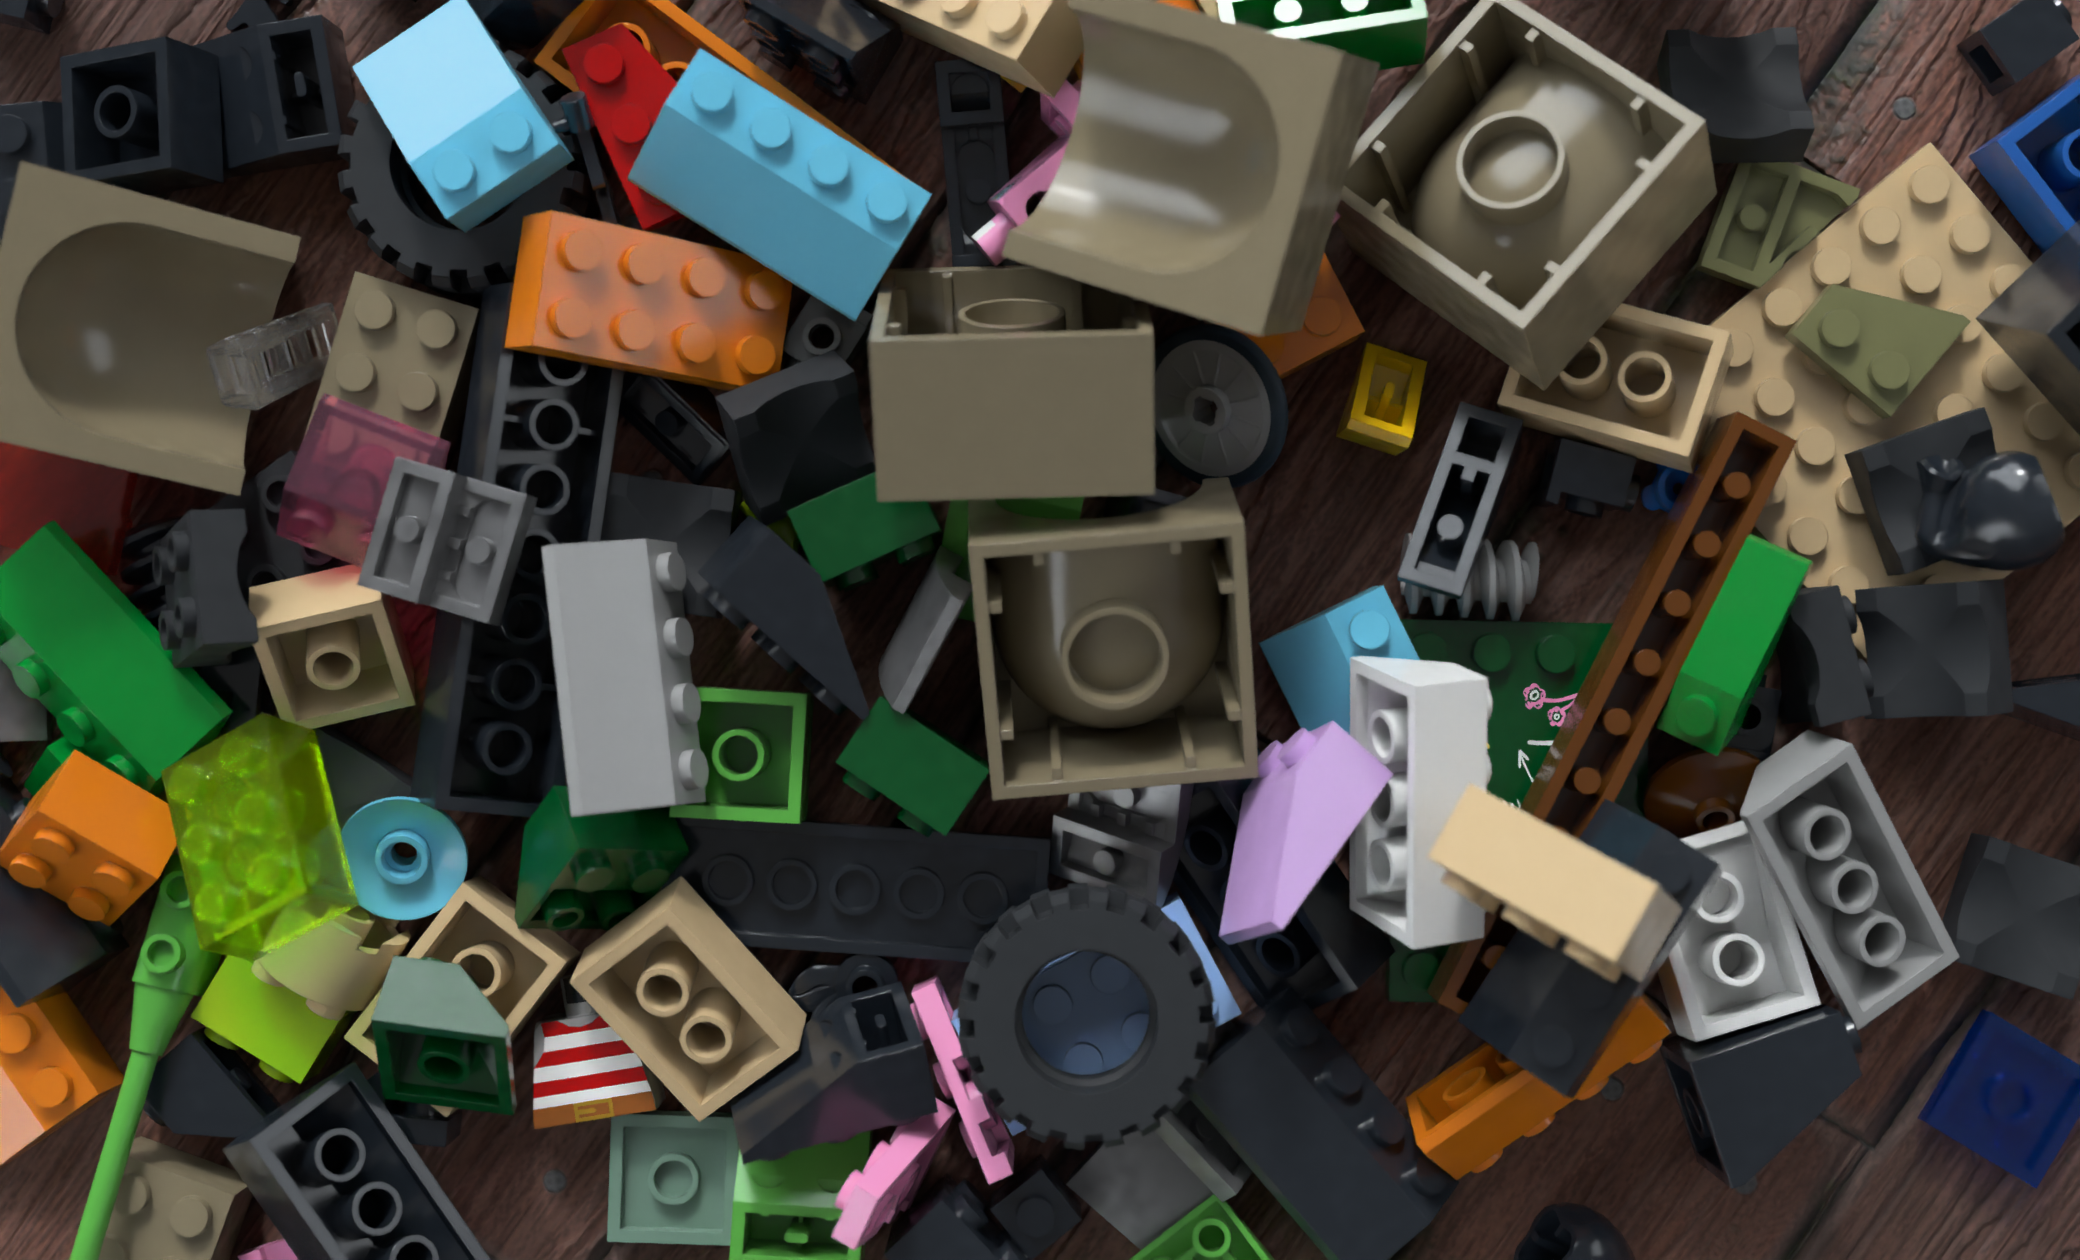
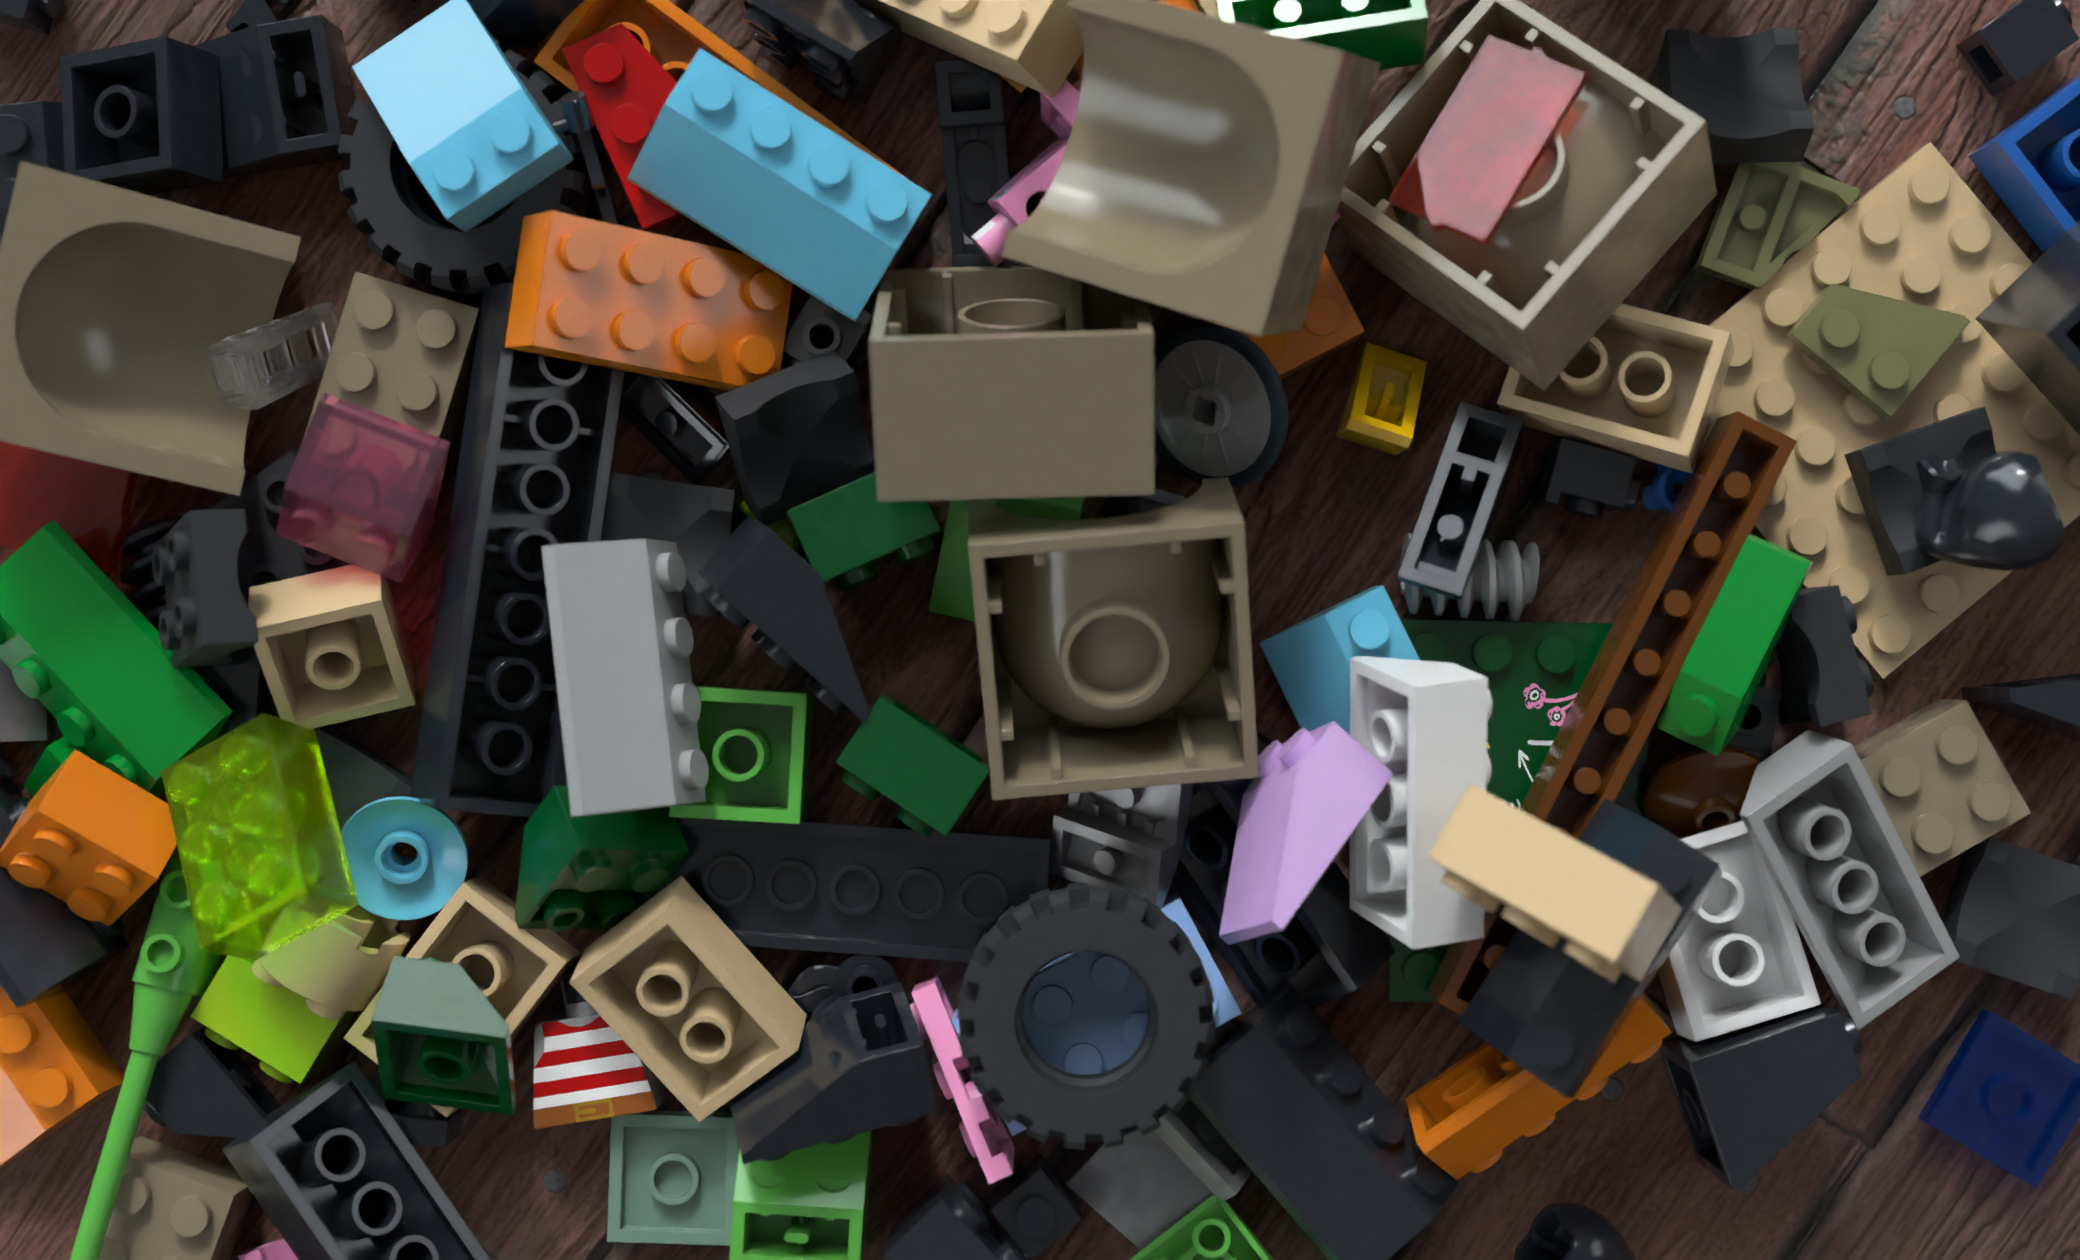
flat silver slope [357,456,537,626] -> none
bright pink wing [831,1098,956,1251] -> none
flat silver slope [878,545,972,714] -> none
black brick [1855,579,2014,719] -> none
none -> clear red piece [1389,34,1588,247]
none -> dark tan brick [1854,699,2031,877]

